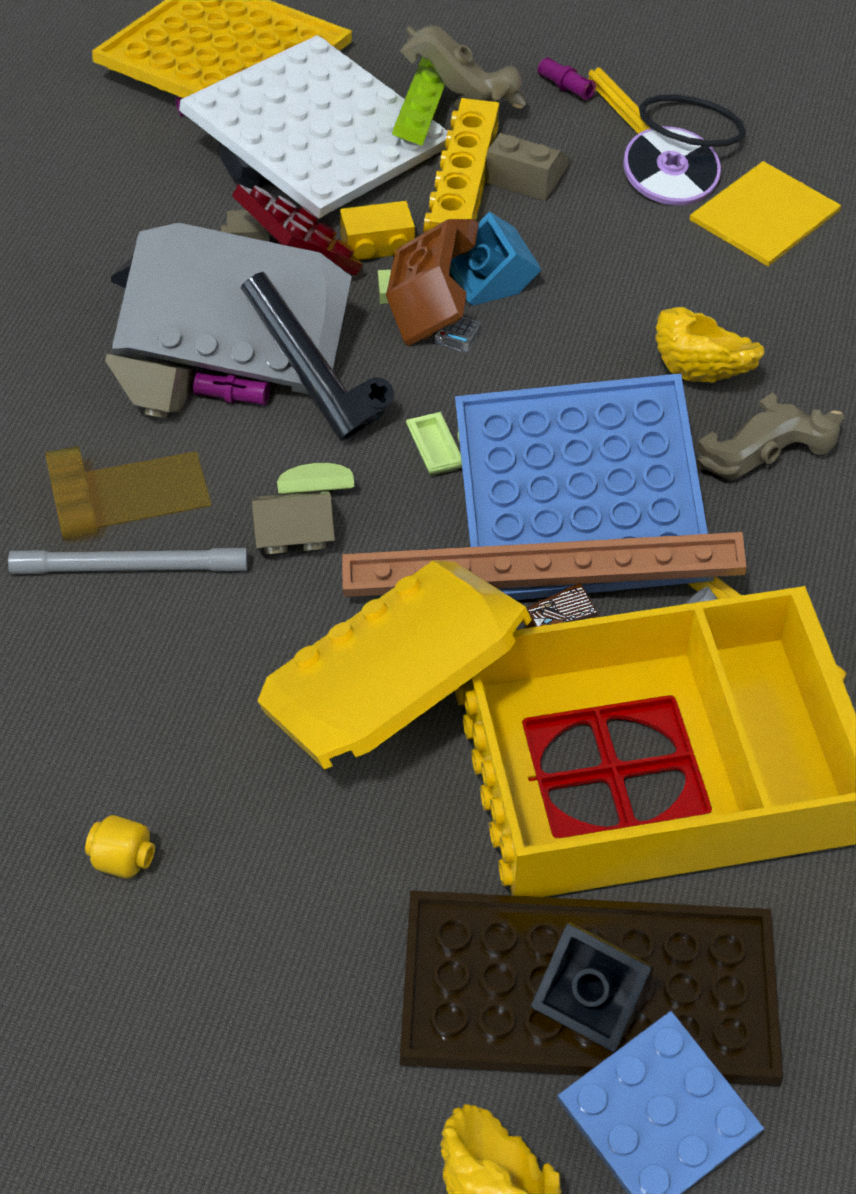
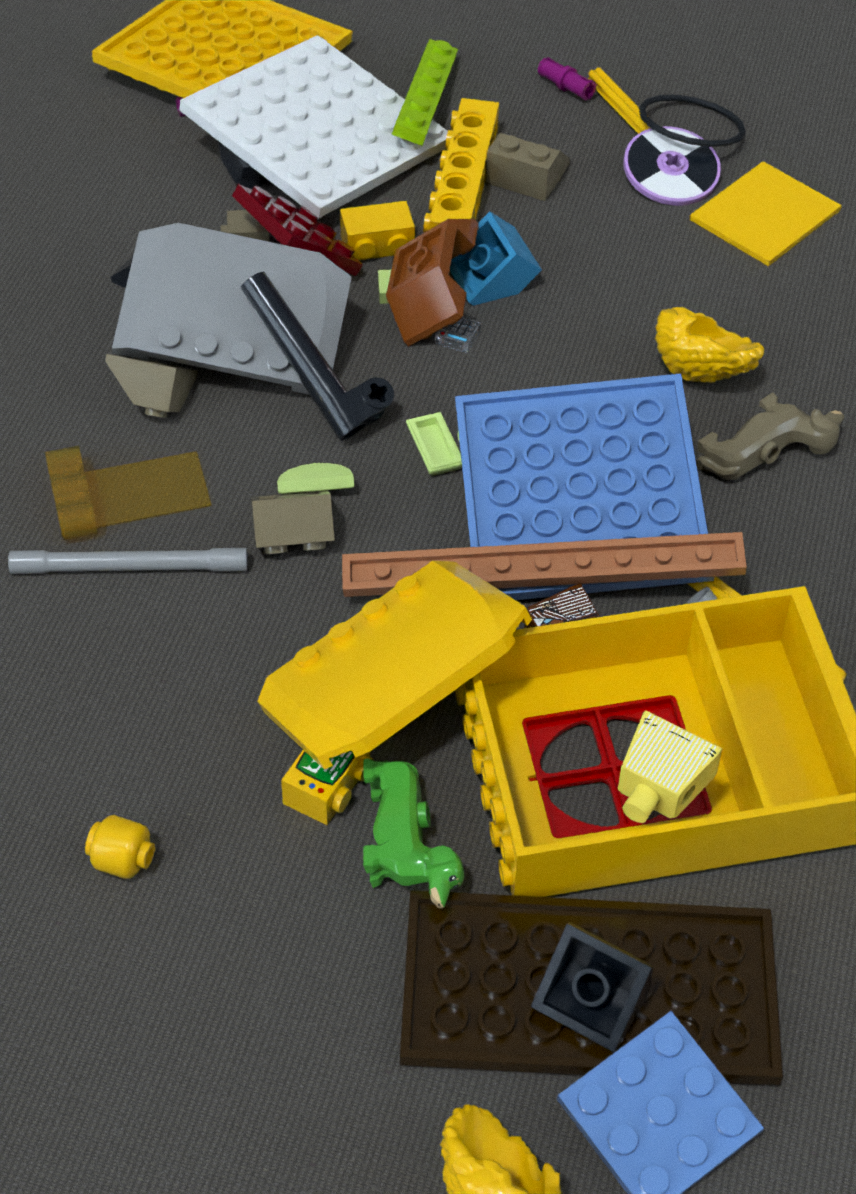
magenta pin [193,372,270,406] -> none
dark tan animal [400,25,527,109] -> none
none -> yellow brick [281,750,373,825]
none -> bright green animal [363,759,464,908]
none -> light yellow torso [618,710,722,823]

